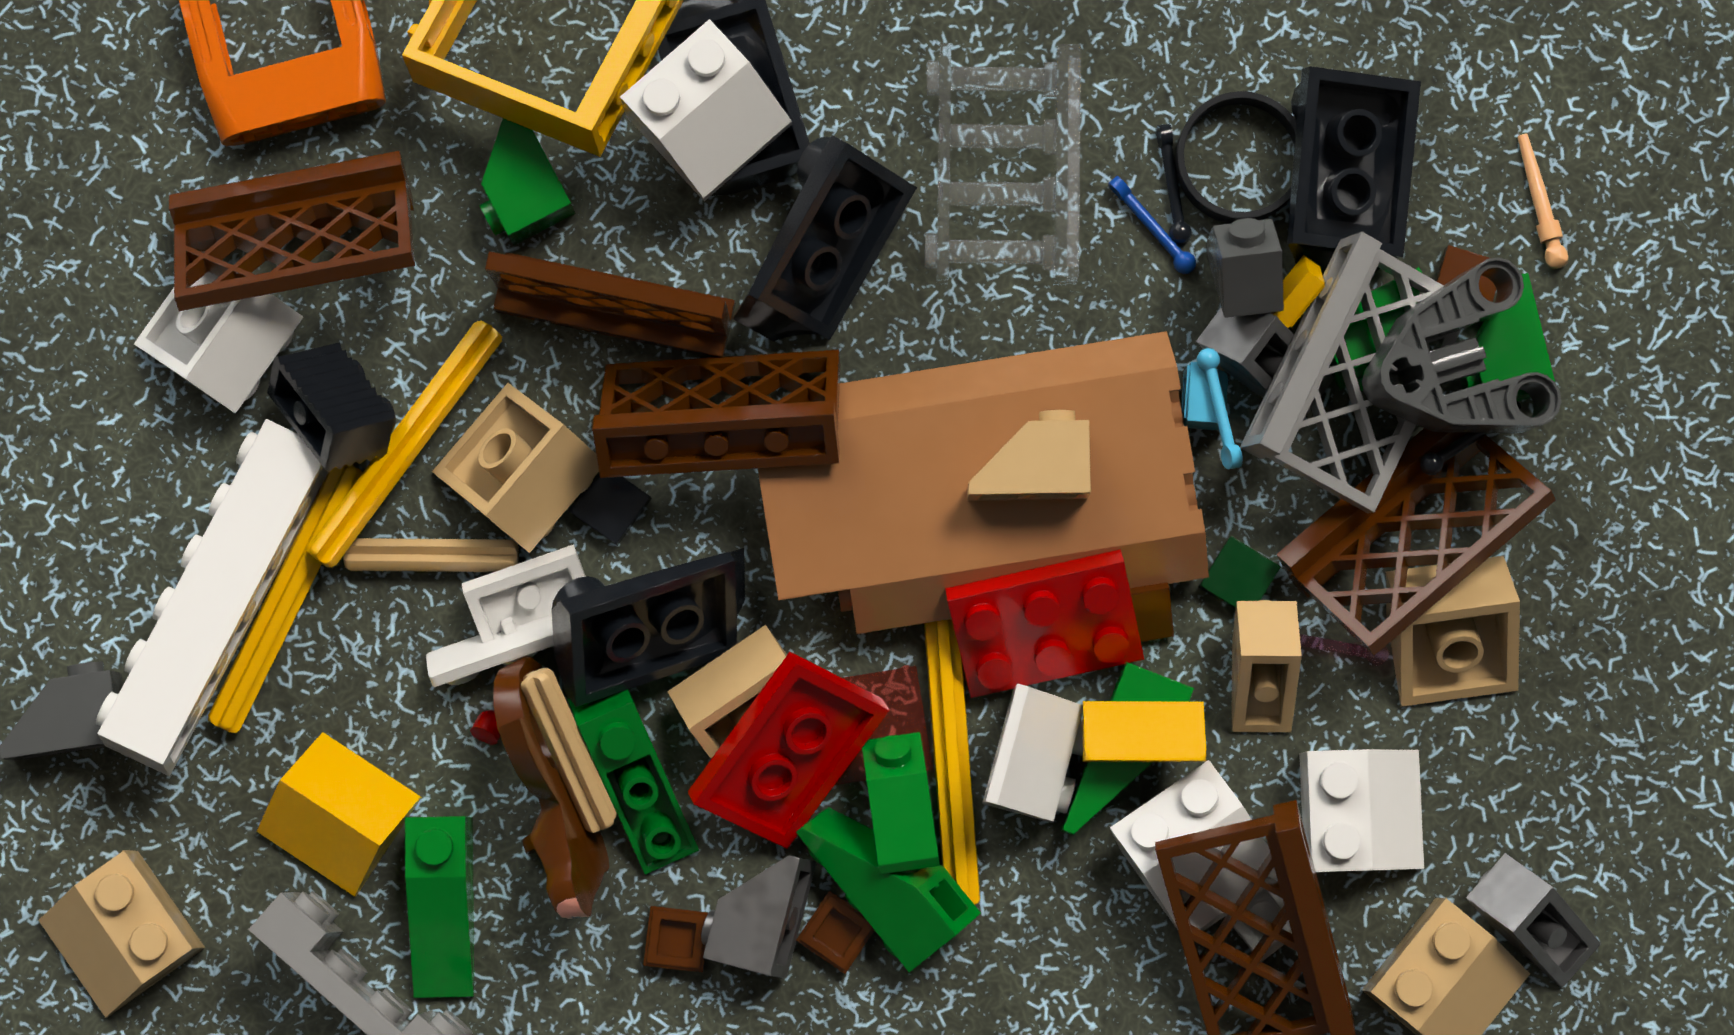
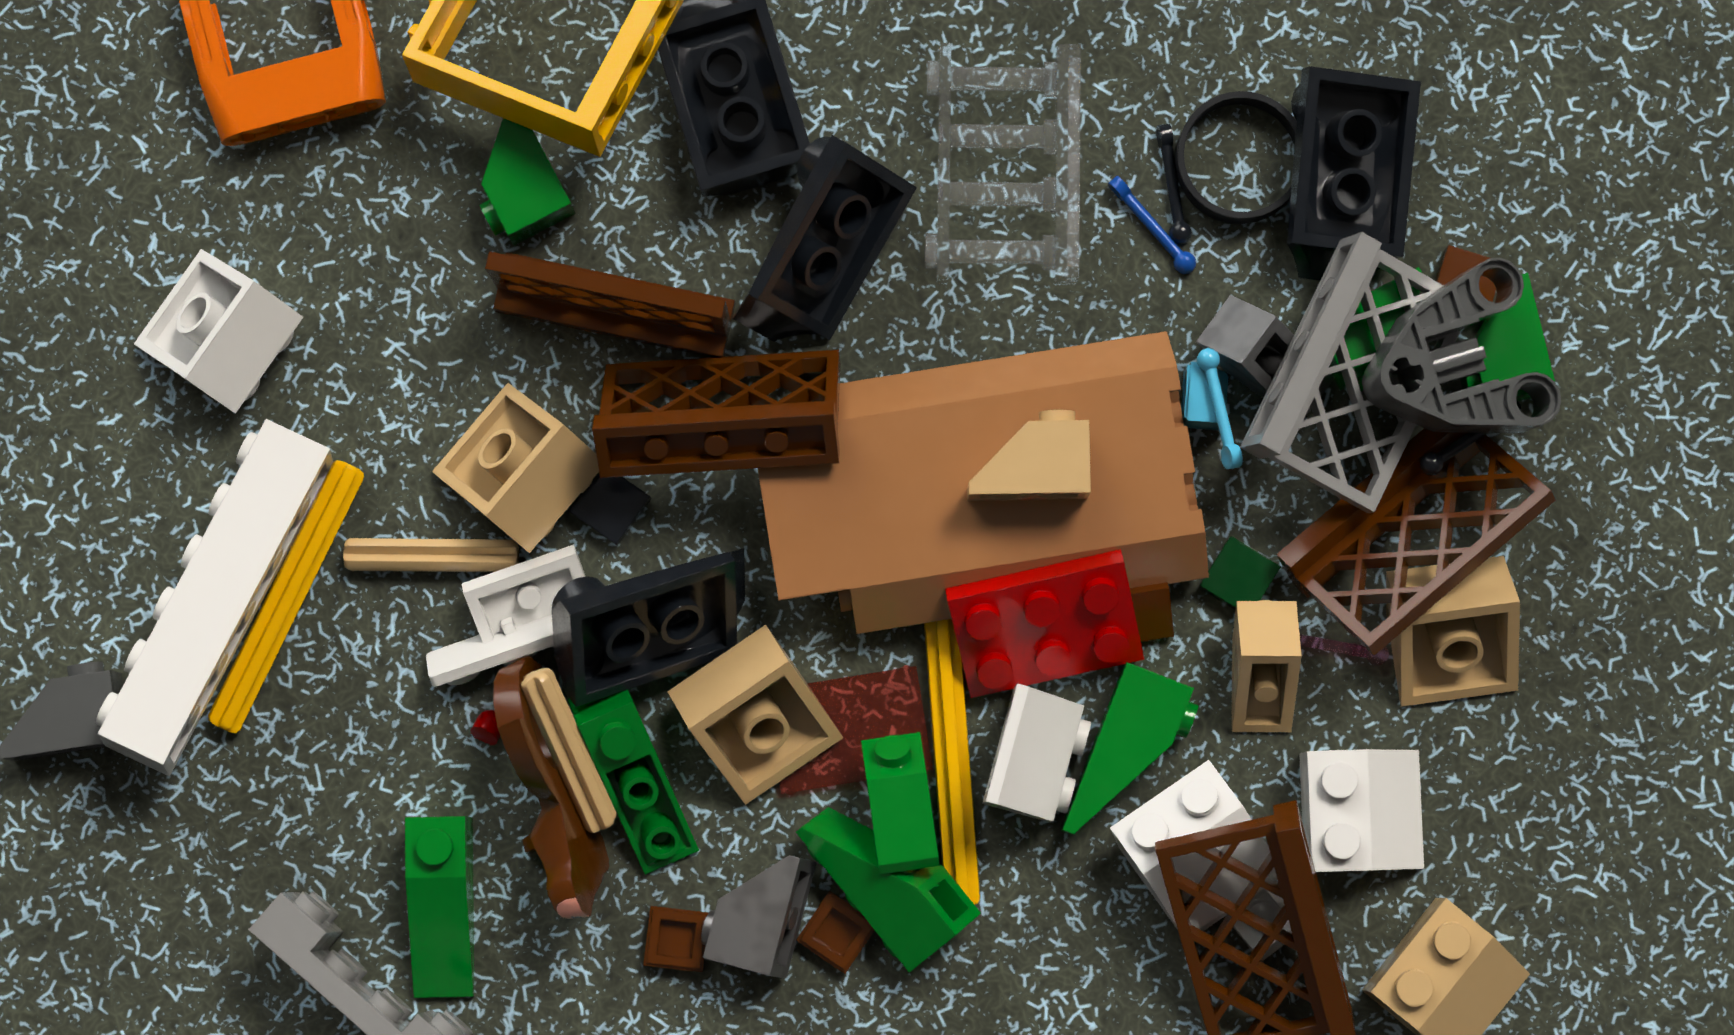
tan slope [38,850,205,1018] -> none
reddish brown fence [169,150,415,311] -> none
yellow slope [256,732,422,897] -> none
black brick [267,342,396,472] -> none
yellow axle [307,320,502,568] -> none
white slope [620,19,792,201] -> none
red plate [688,652,890,849] -> none
yellow slope [1083,701,1206,762] -> none
dark grey slope [1206,218,1284,318] -> none
yellow tile [1270,255,1325,328] -> none
flat silver slope [1466,853,1601,988] -> none
light nougat piece [1517,134,1569,269] -> none

